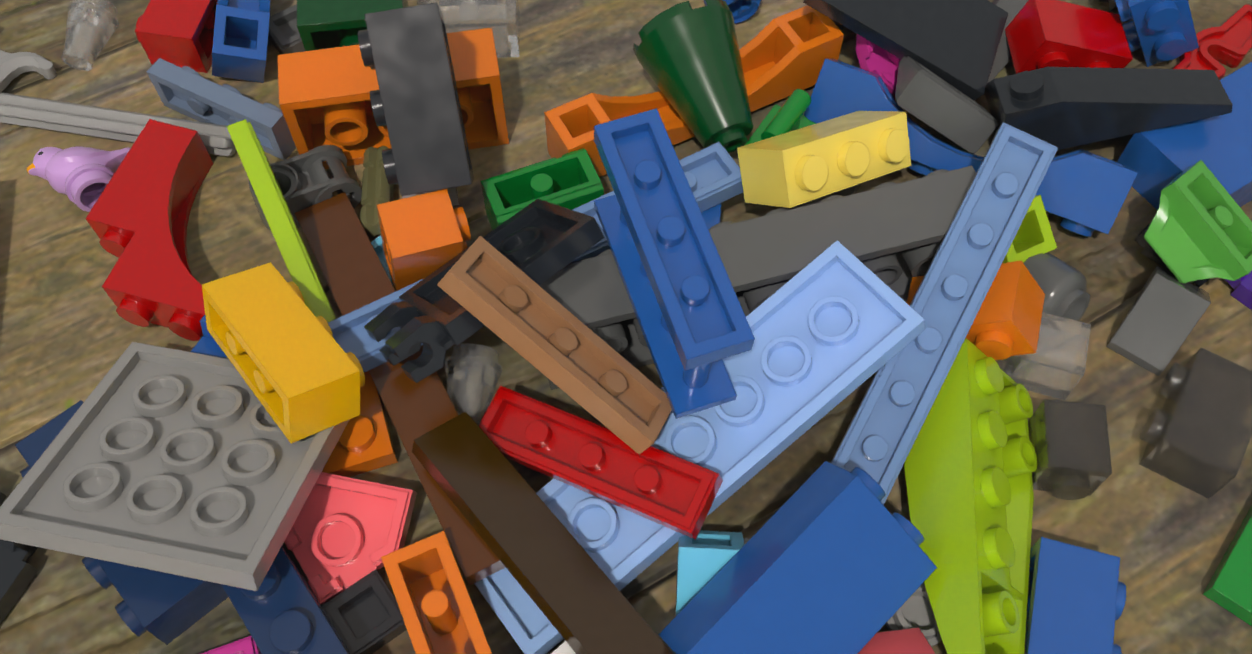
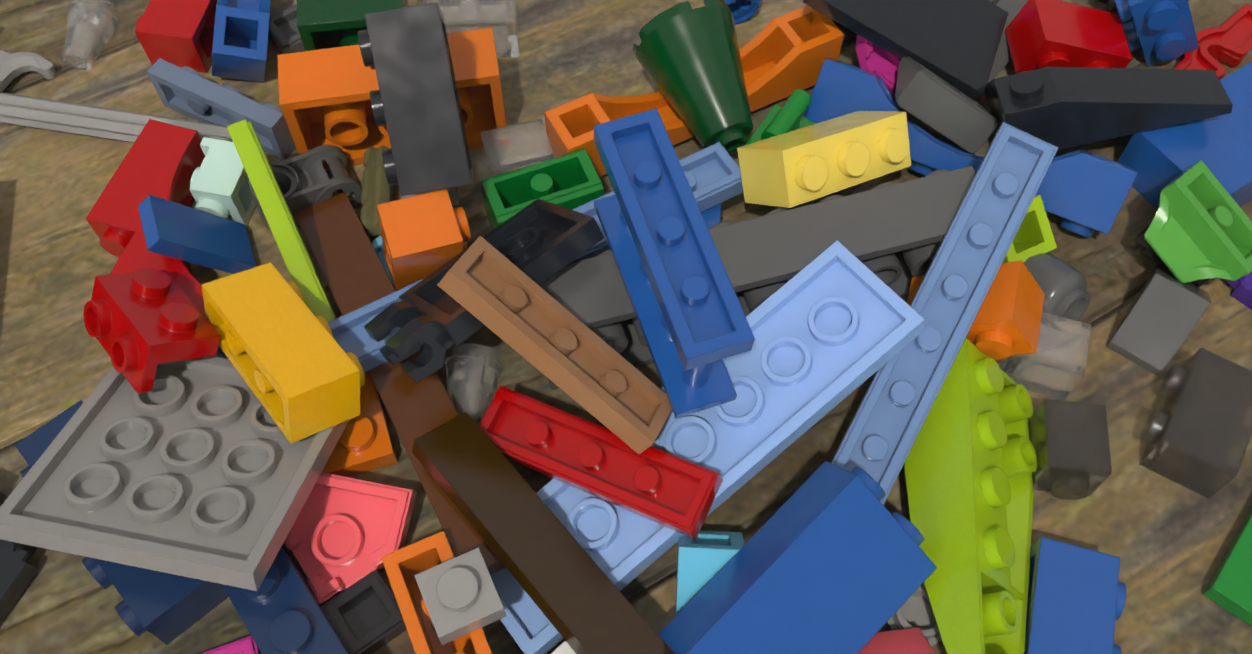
lavender animal [27,146,131,212] -> none
none -> red bracket [83,269,221,394]
none -> blue tile [138,195,257,274]
none -> light aqua brick [189,137,256,227]
none -> light grey plate [414,547,506,645]
none -> clear brick [475,118,554,181]

